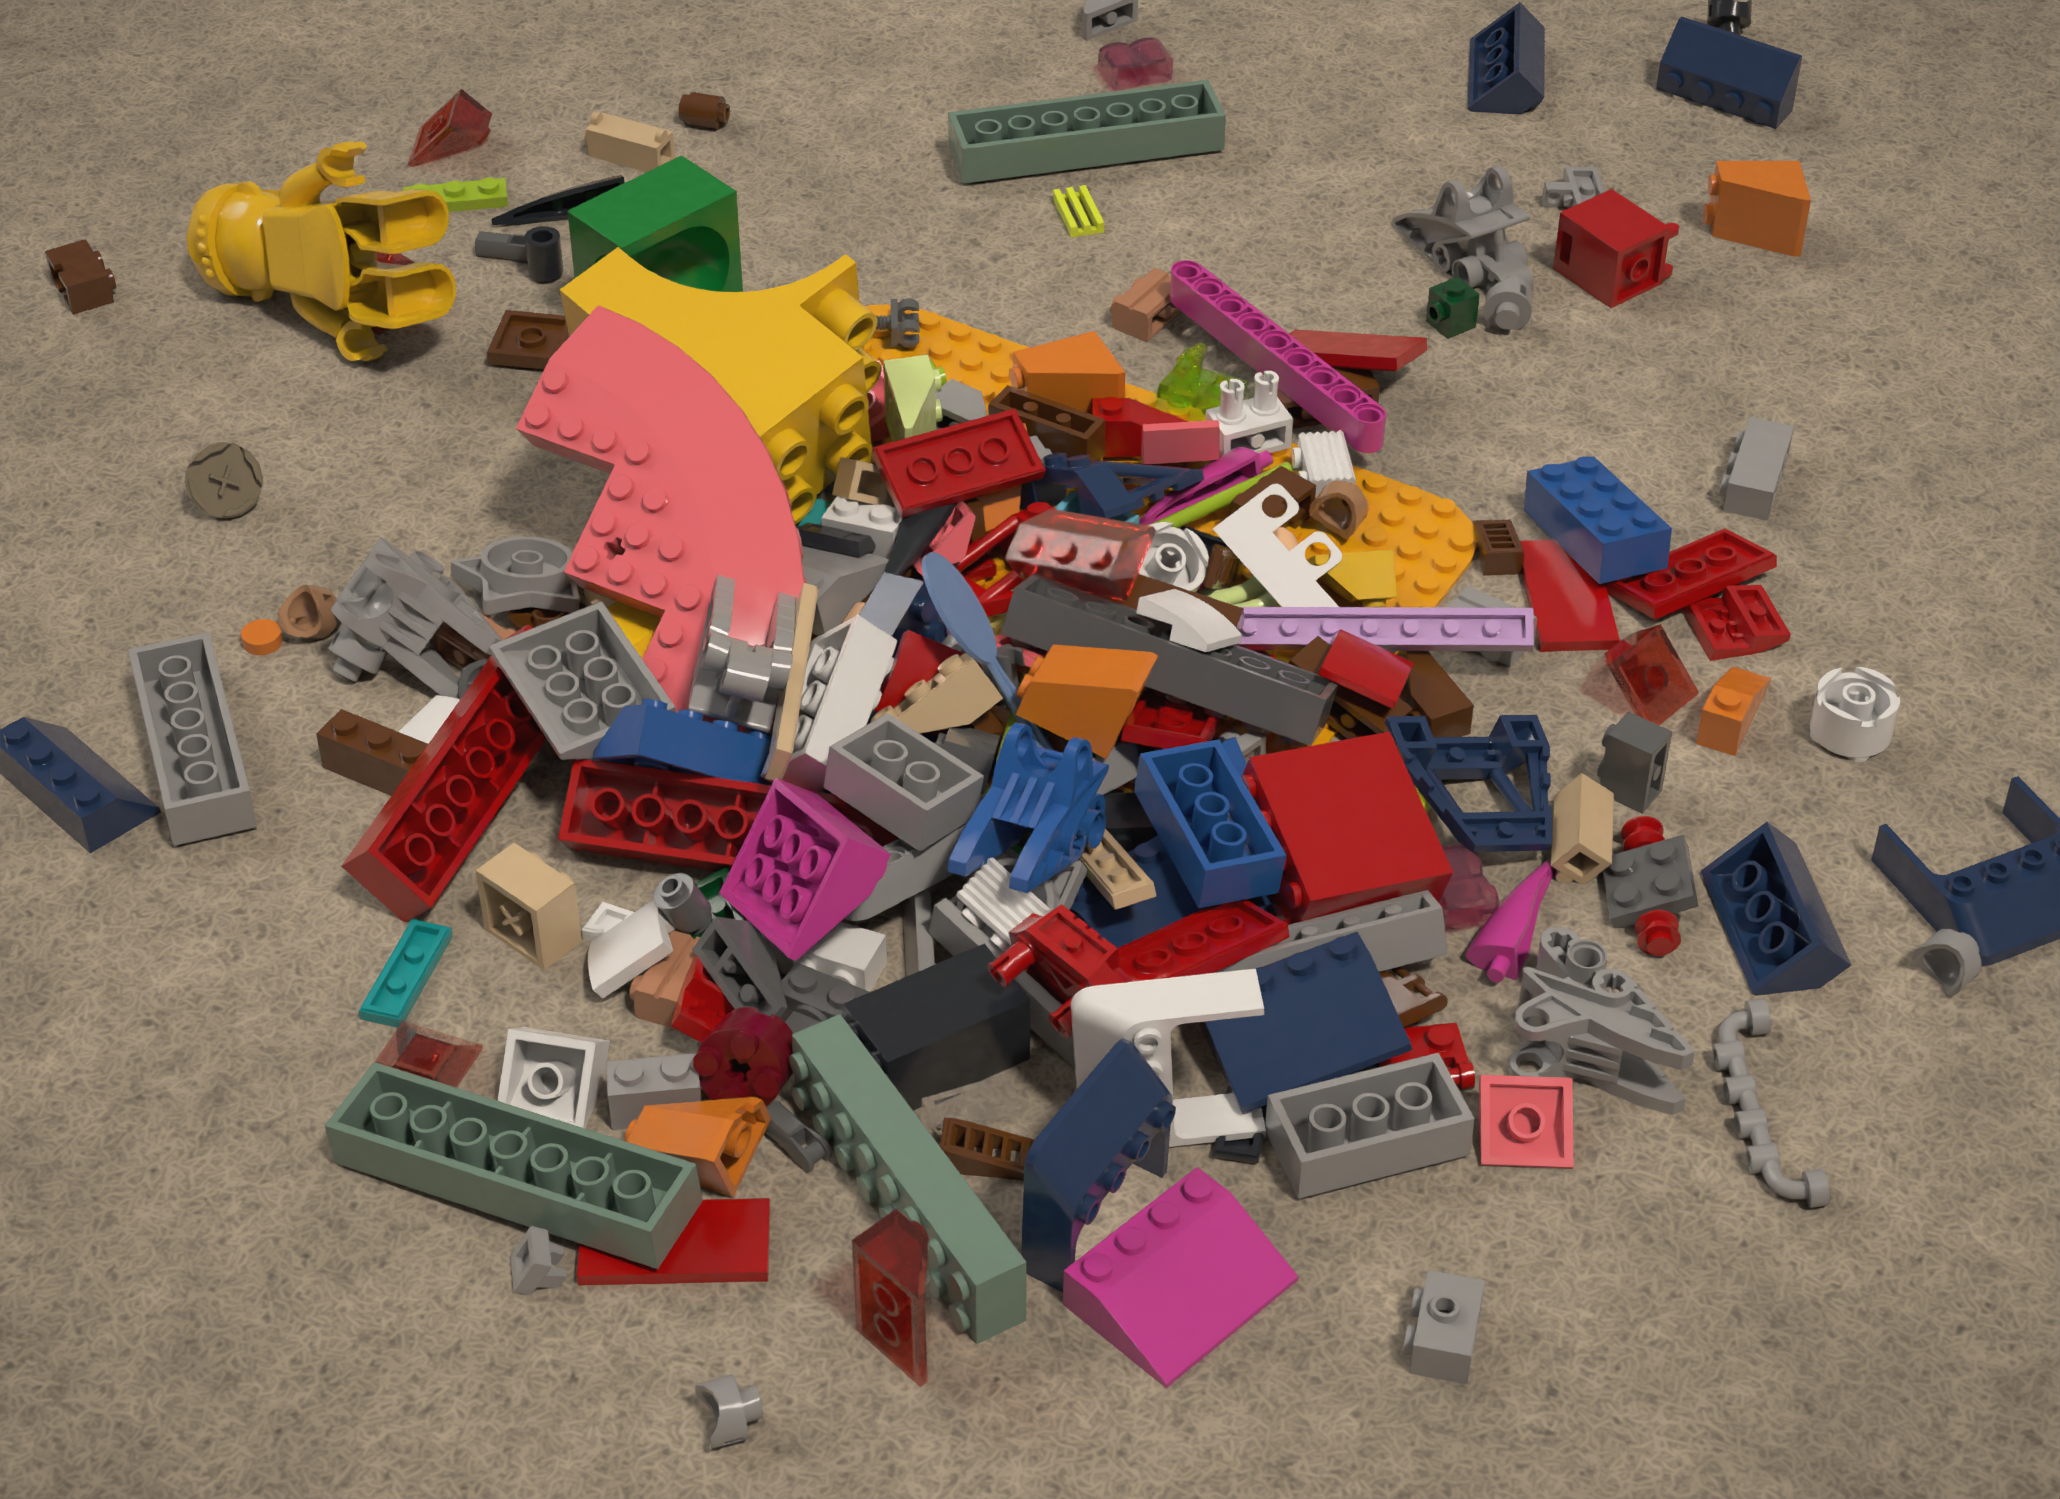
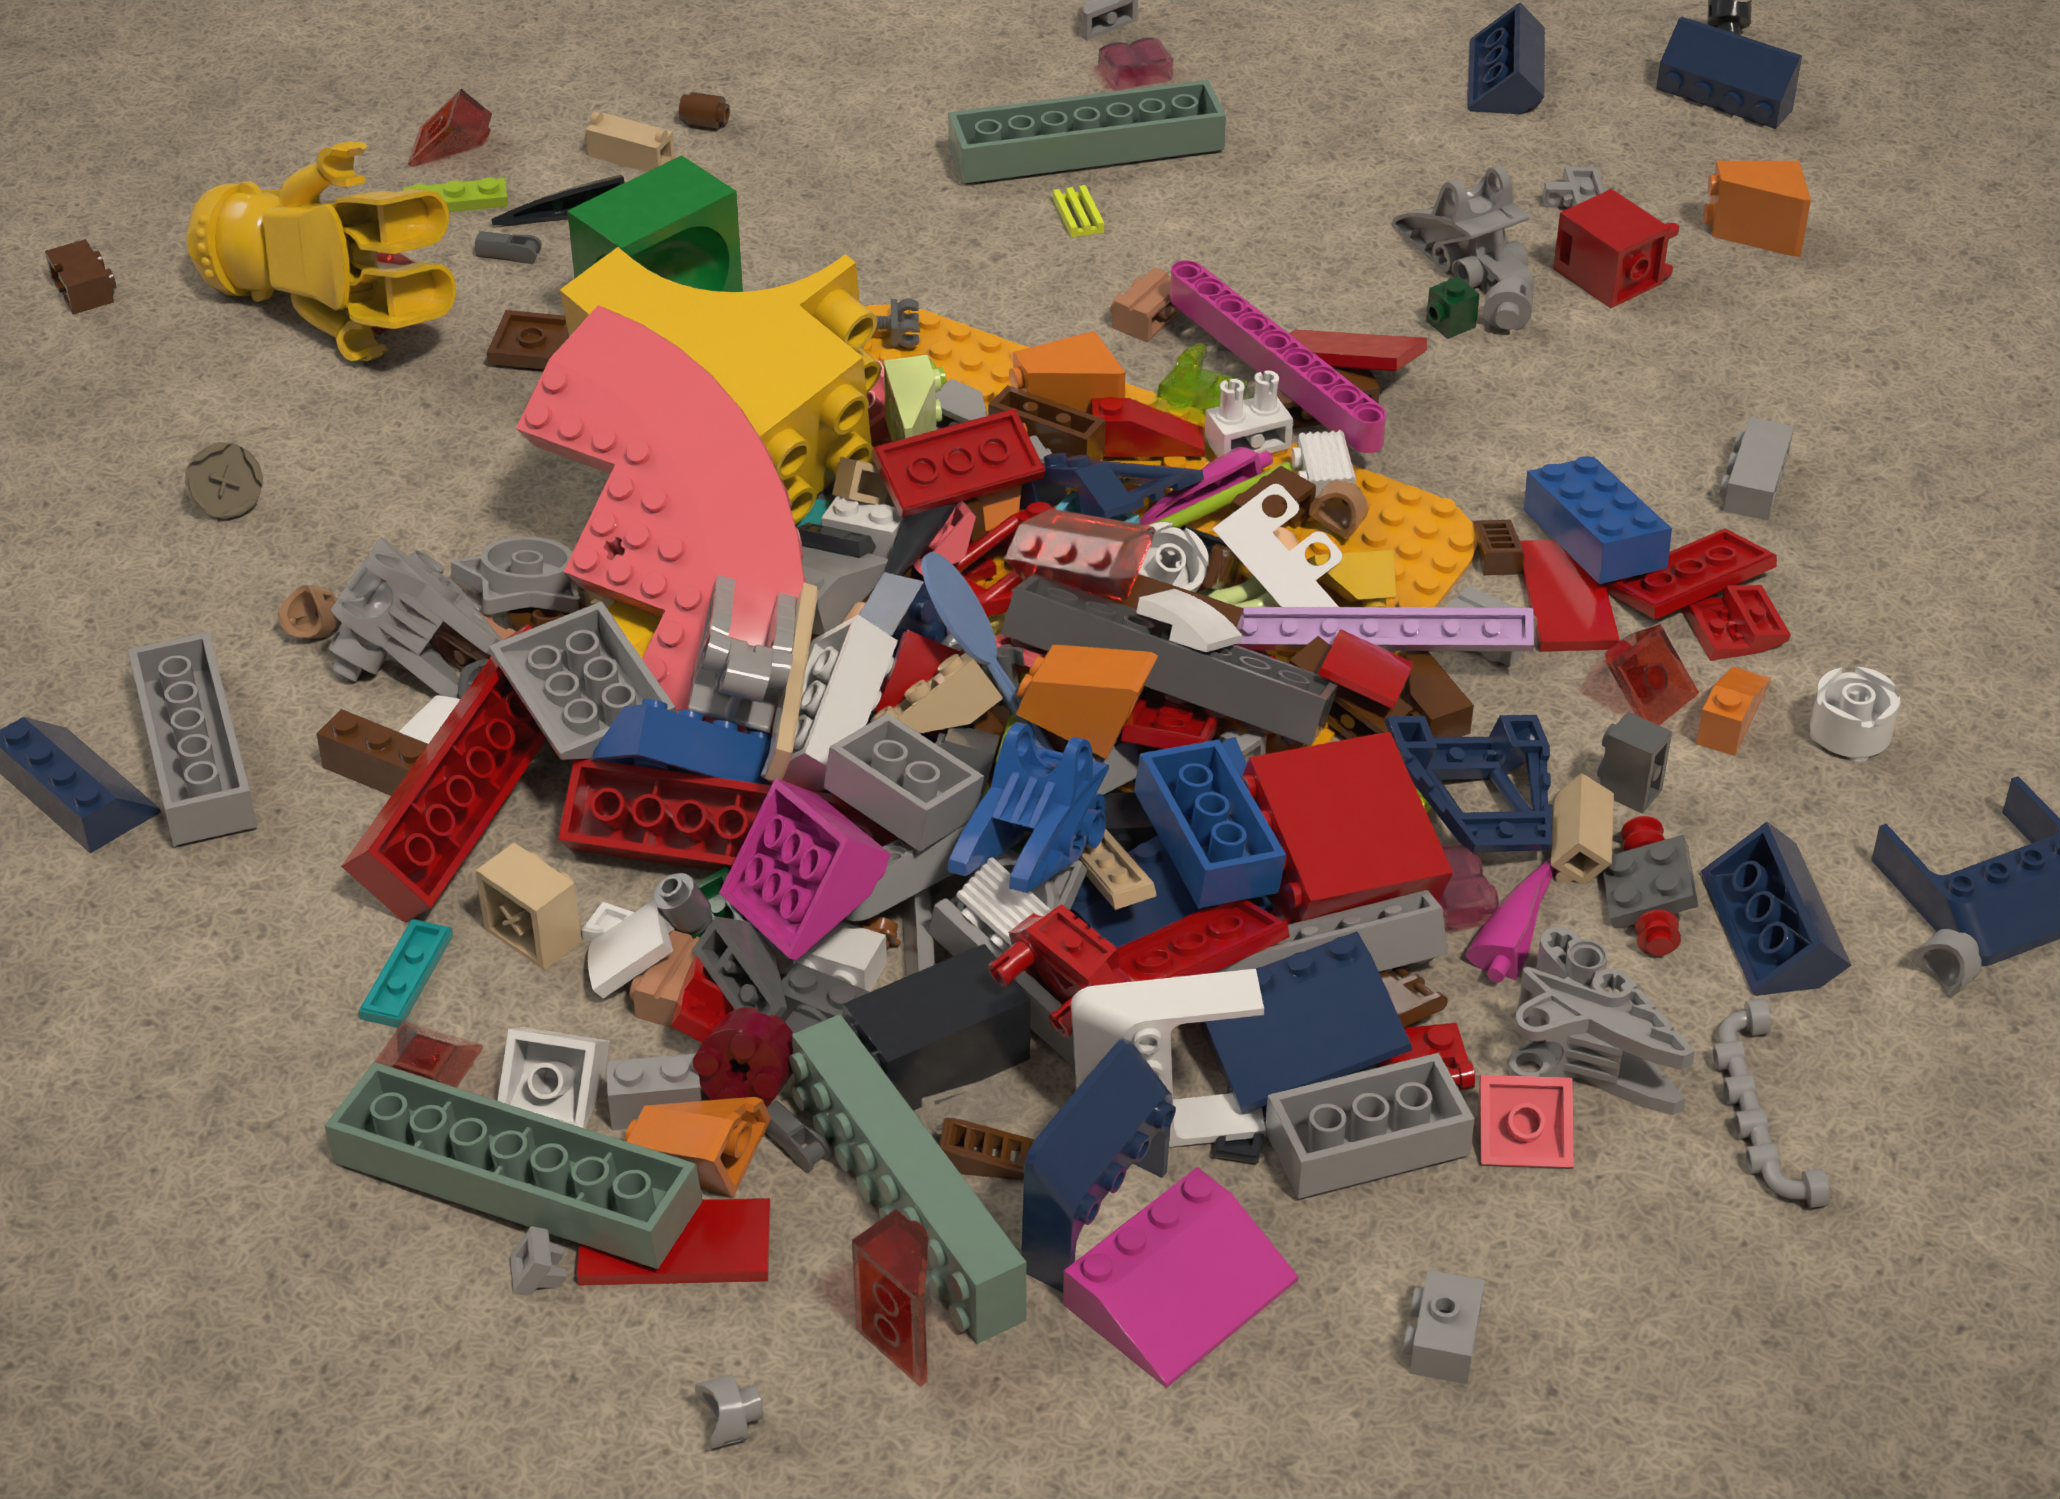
orange tile [241,619,283,655] -> none
black brick [524,226,564,281] -> none
coral slope [1141,420,1220,464] -> none
none -> dark orange plate [858,916,901,951]

